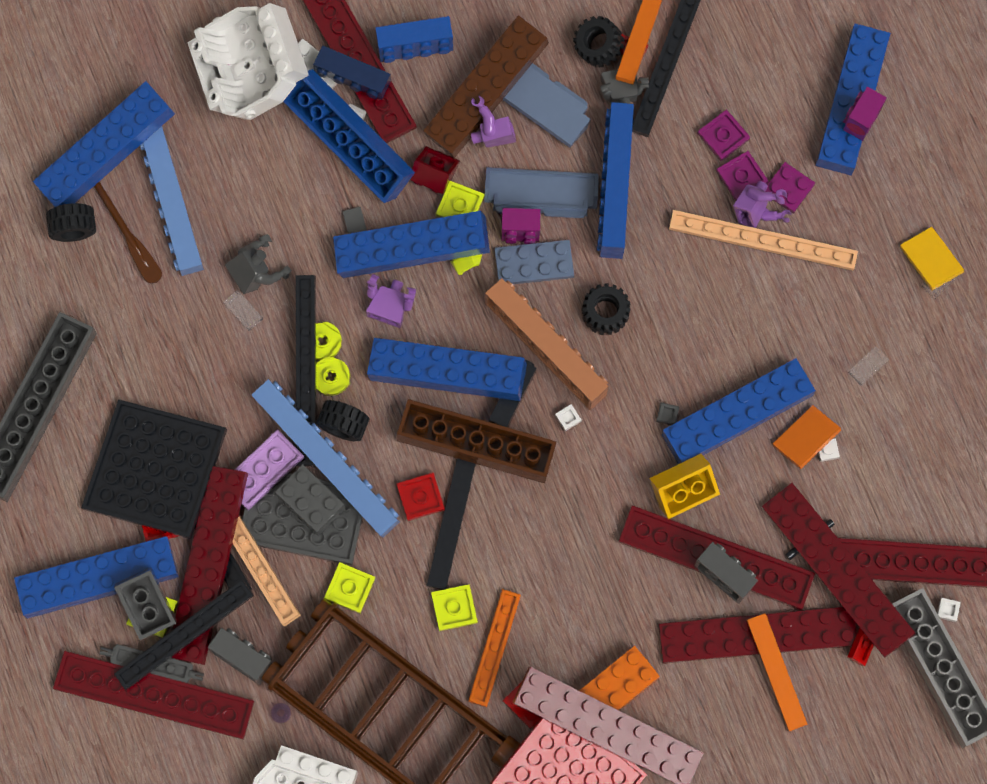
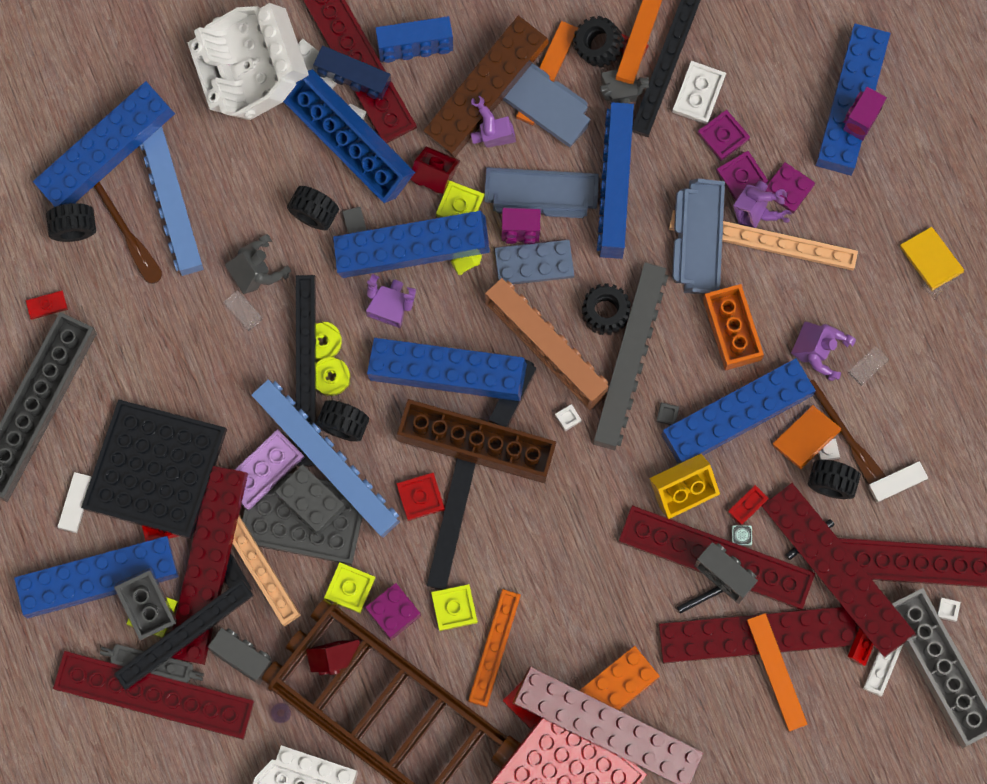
none -> red plate [26,290,68,320]
none -> white tile [58,472,92,533]
none -> black tyre [287,186,339,230]
none -> dark red slope [306,640,360,675]
none -> magenta brick [365,583,421,641]
none -> orange tile [516,21,578,125]
none -> dark grey brick [593,262,669,451]
none -> white plate [672,61,726,124]
none -> sand blue slope [672,179,725,294]
none -> black bar [677,586,724,614]
none -> orange brick [703,284,764,371]
none -> red plate [727,485,769,526]
none -> tile [732,525,752,546]
none -> medium lavender torso [791,322,856,381]
none -> black tyre [808,460,861,499]
none -> reddish brown piece [810,379,886,485]
none -> white tile [863,644,903,697]
none -> white tile [868,461,928,503]

